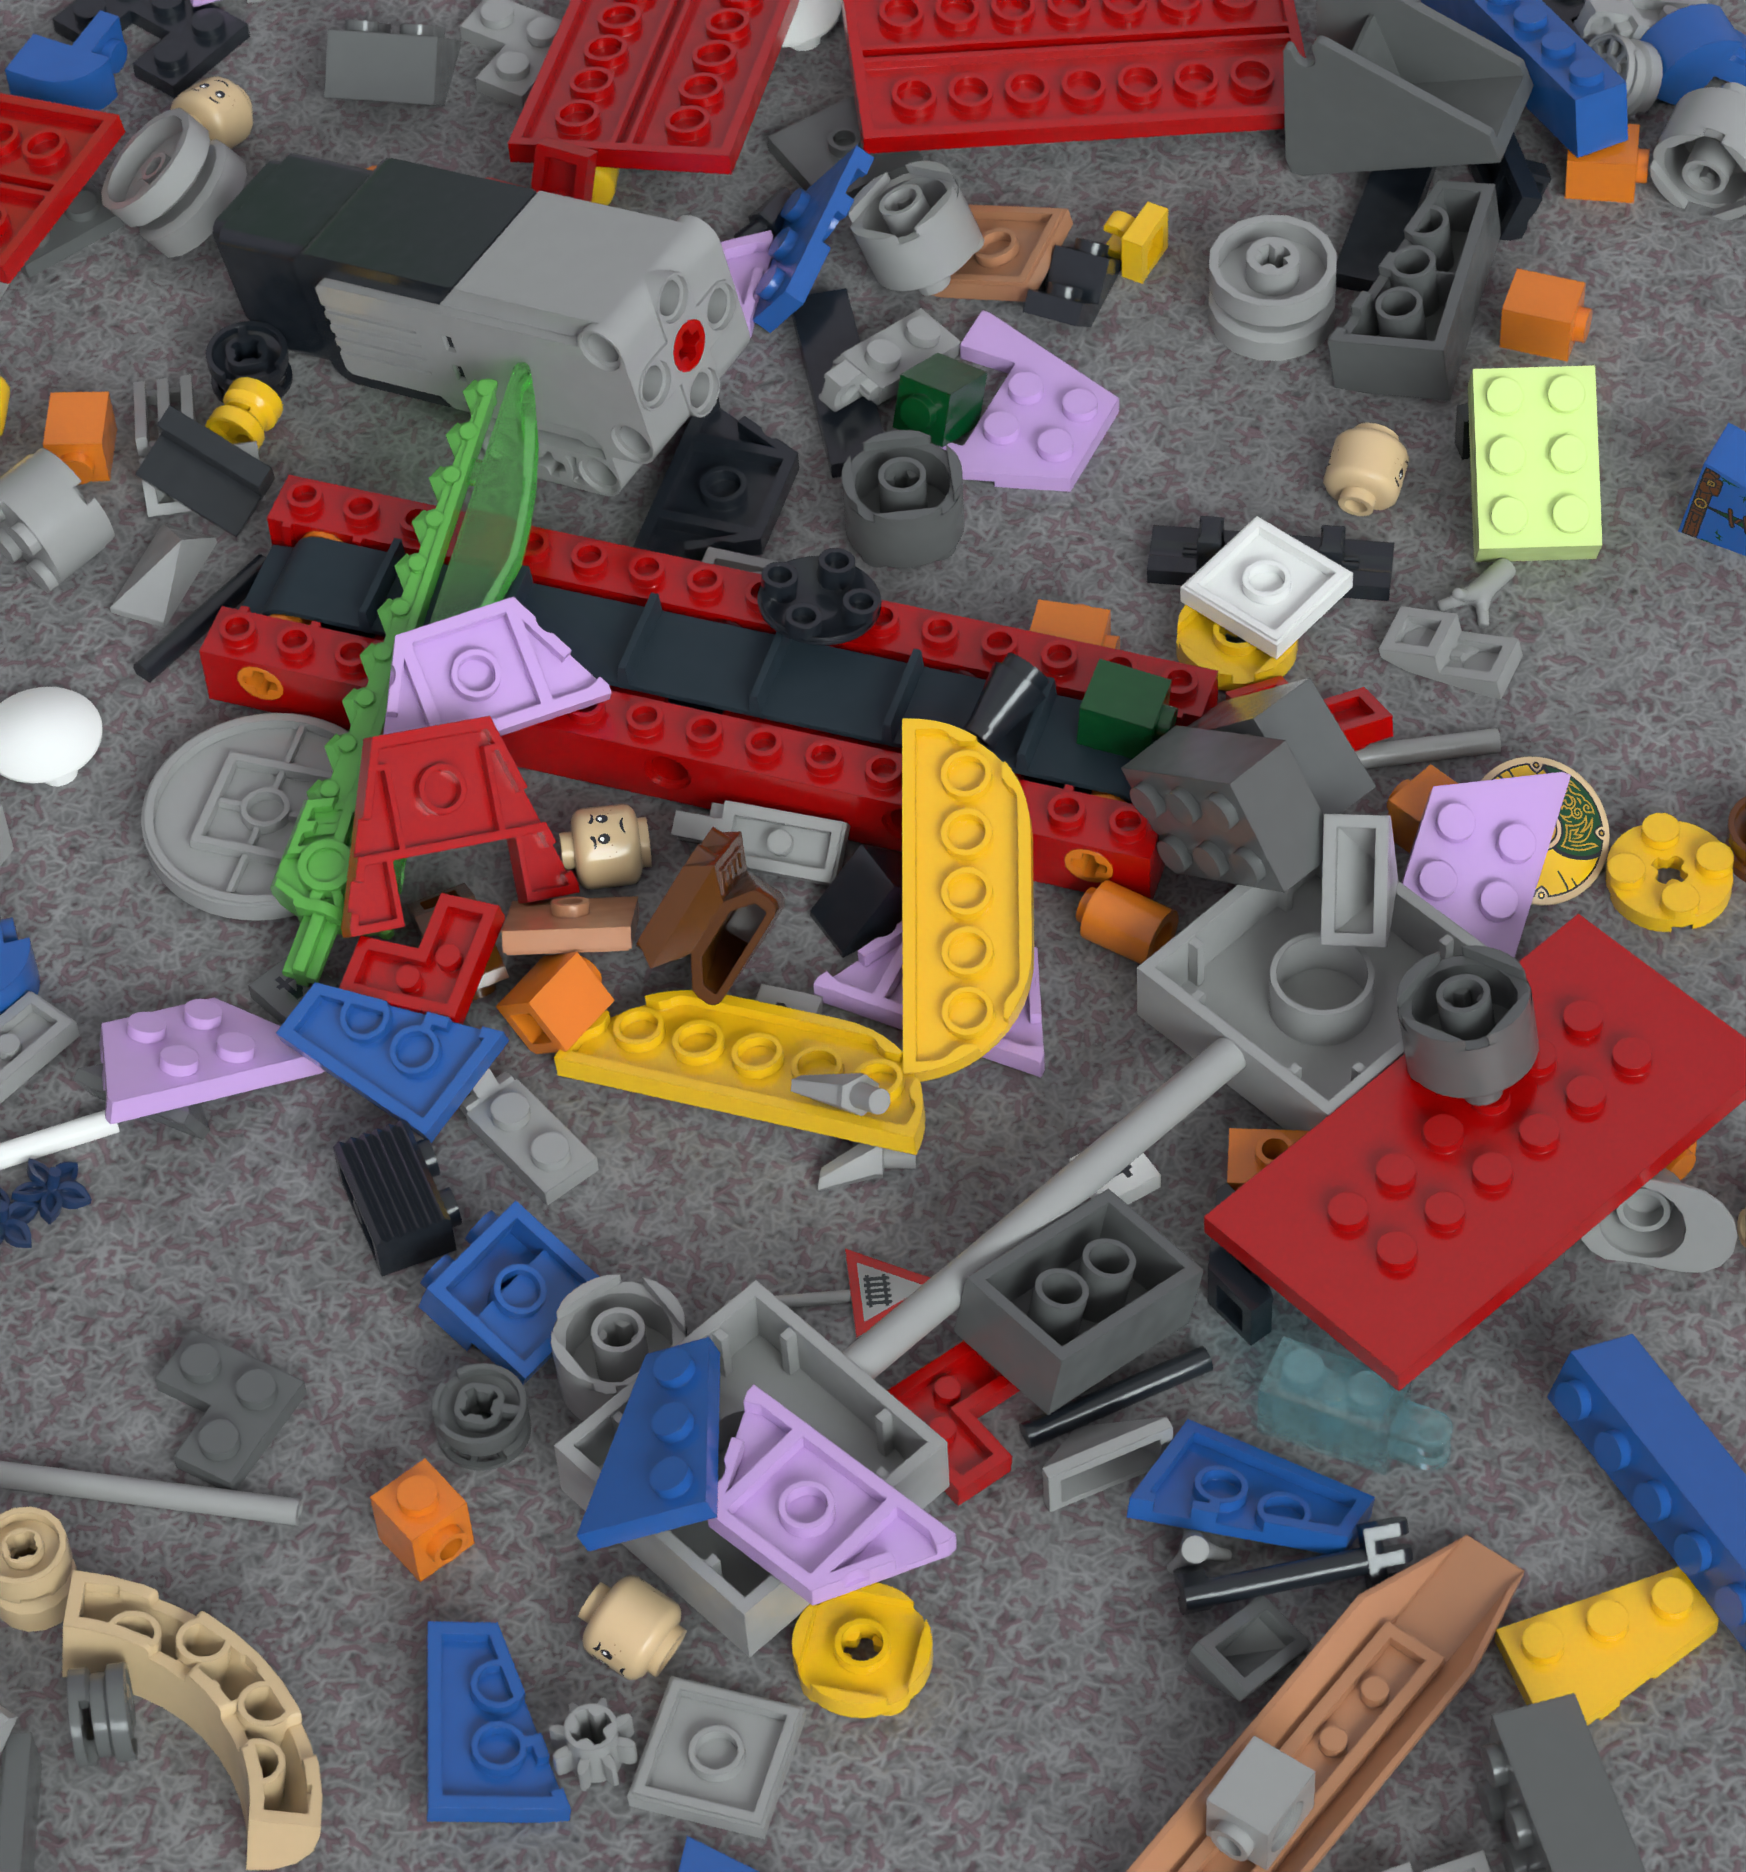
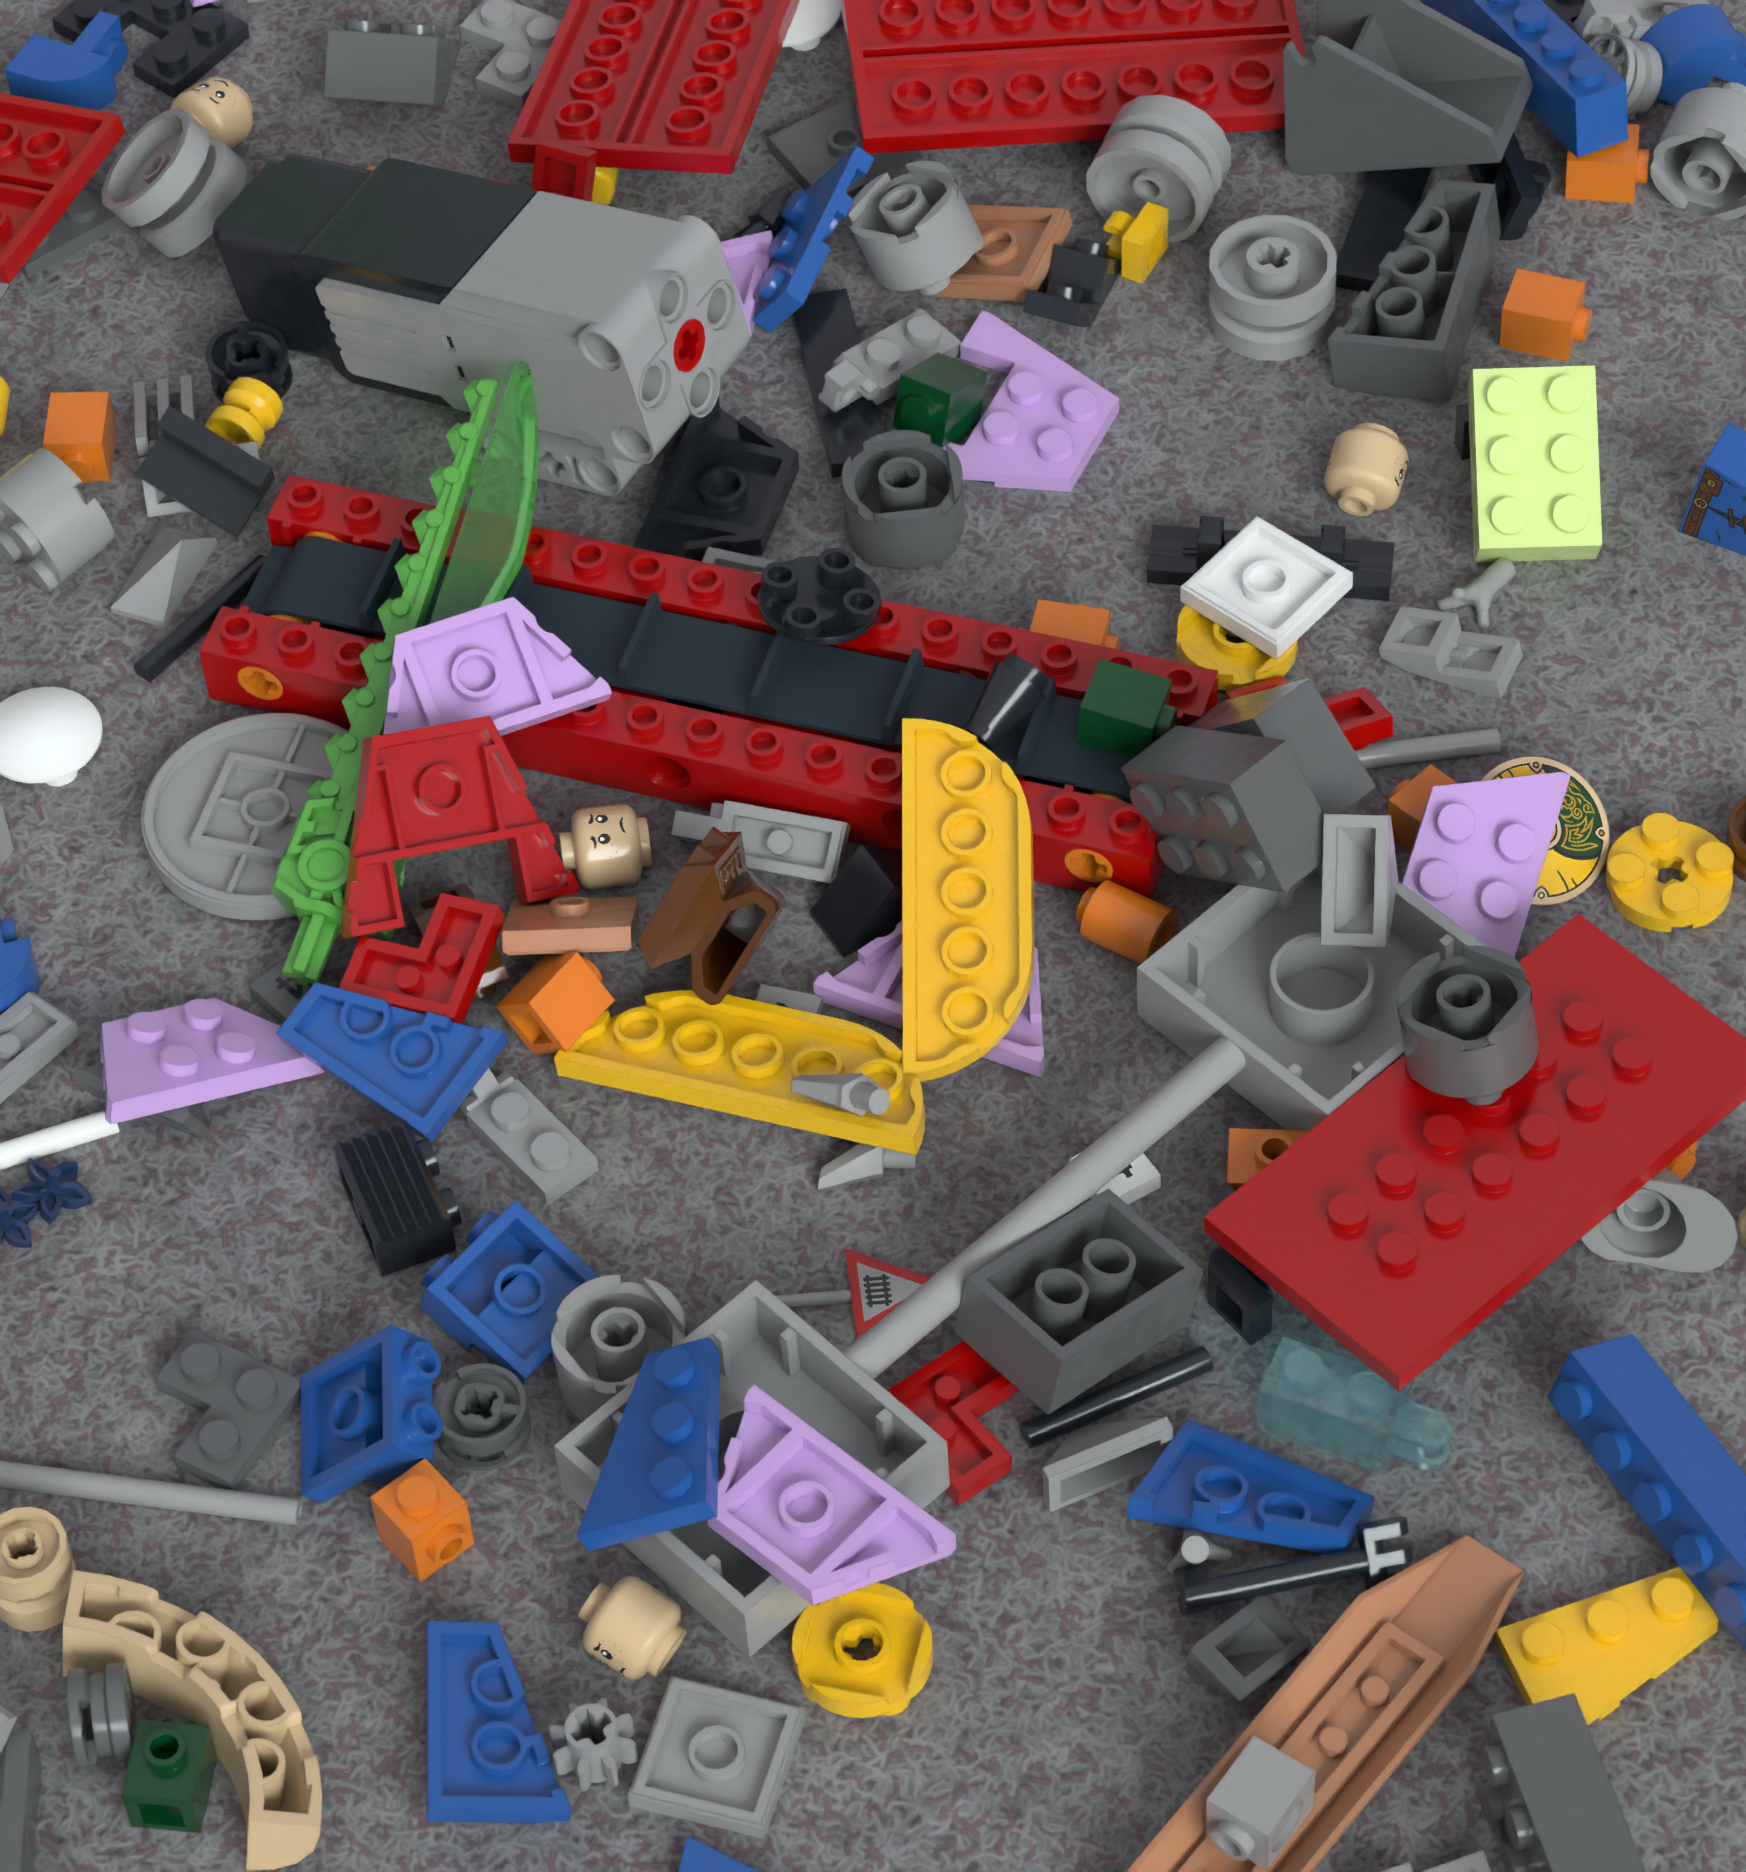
none -> dark green brick [121,1717,218,1833]
none -> blue plate [301,1325,442,1502]
none -> light grey wheel [1086,94,1231,243]

